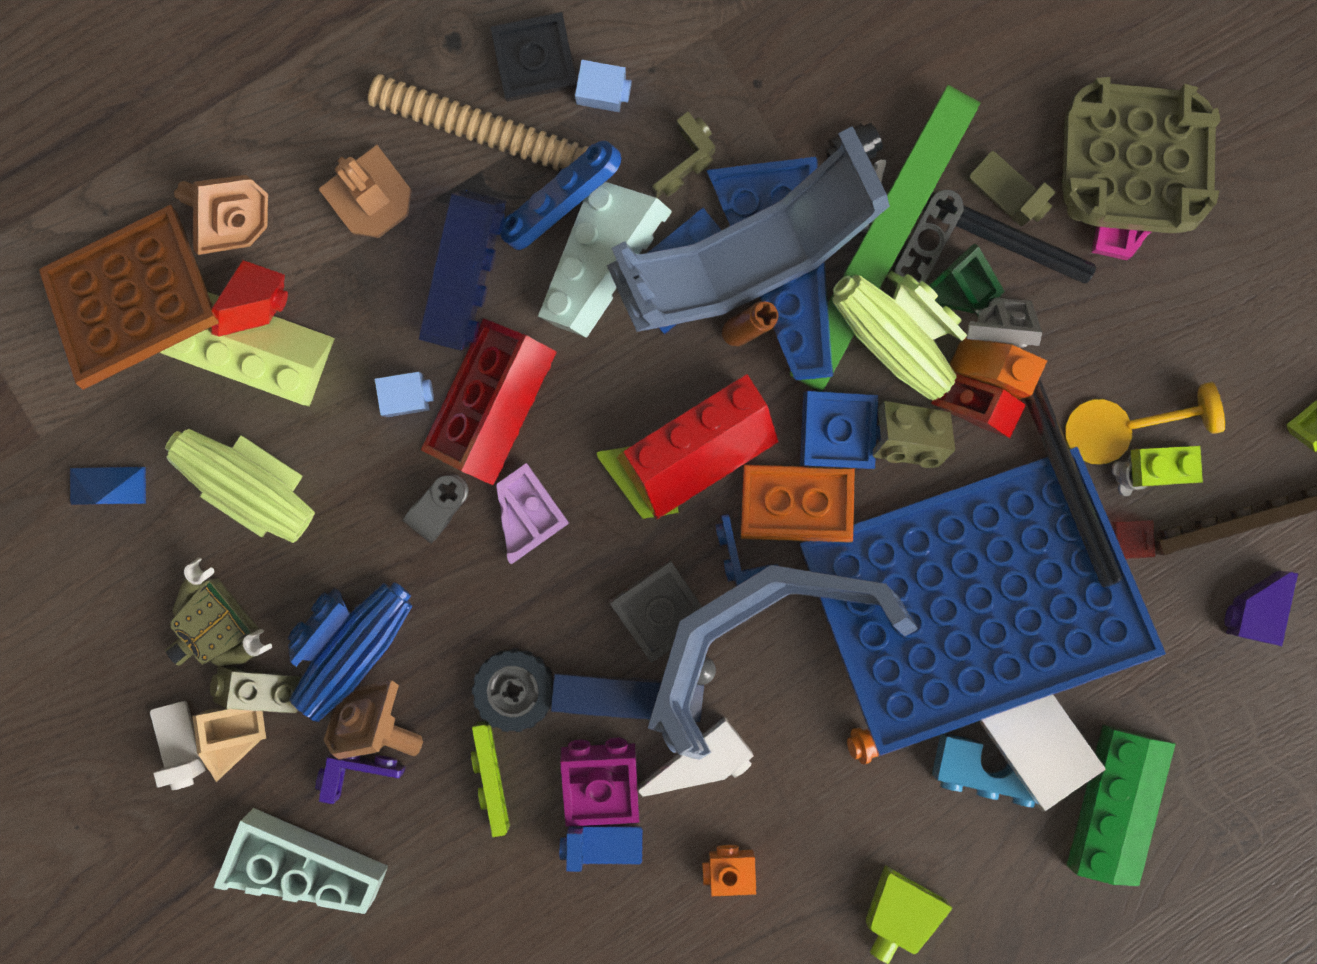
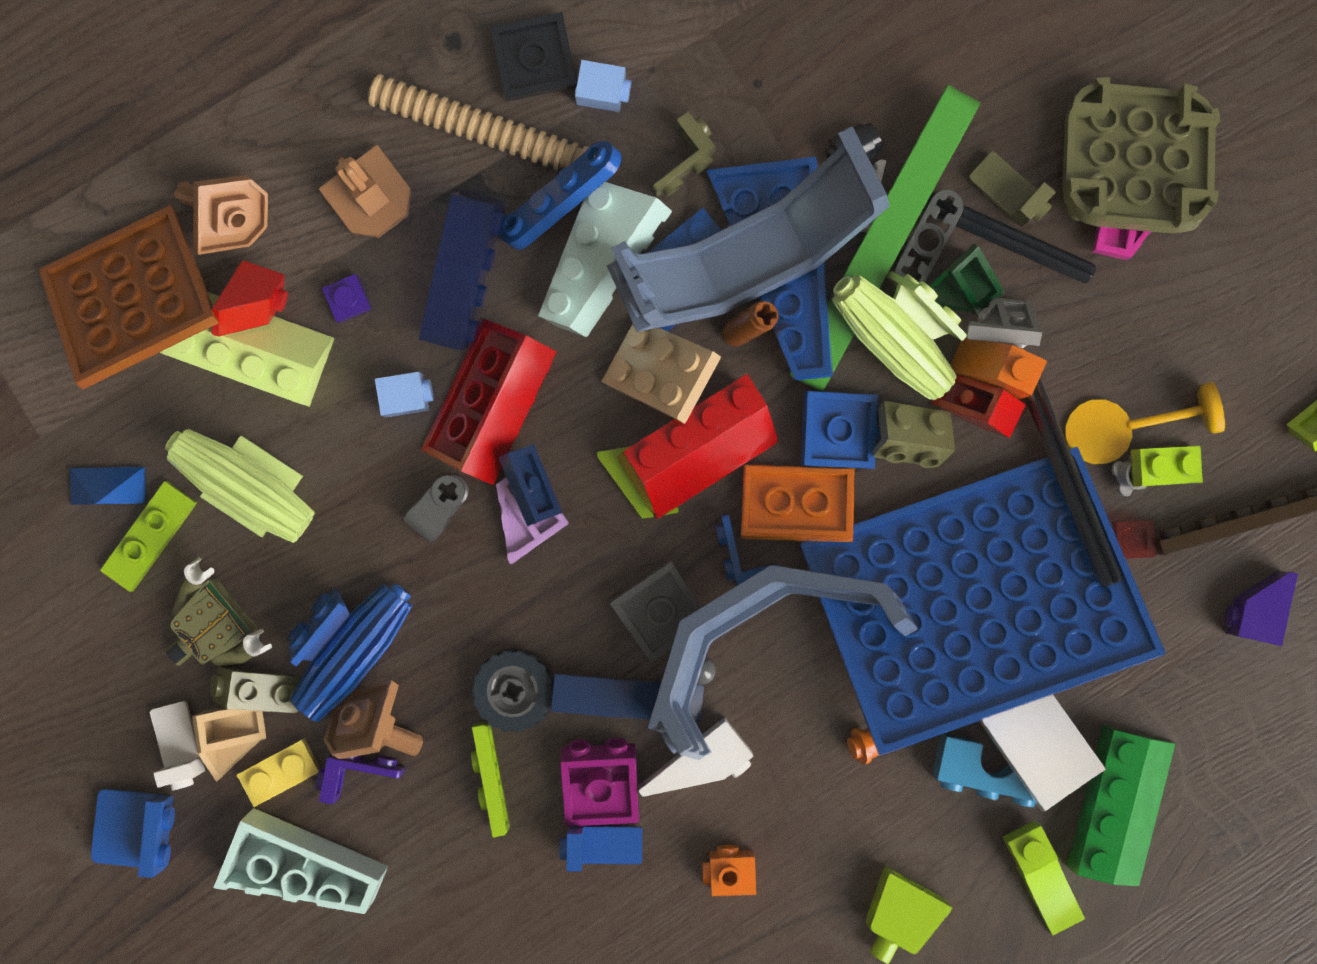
none -> blue bracket [91,788,175,878]
none -> lime plate [100,481,198,592]
none -> light yellow plate [237,738,320,807]
none -> dark purple plate [322,274,372,323]
none -> dark blue plate [499,444,562,527]
none -> tan plate [601,324,721,424]
none -> lime slope [1002,820,1085,936]

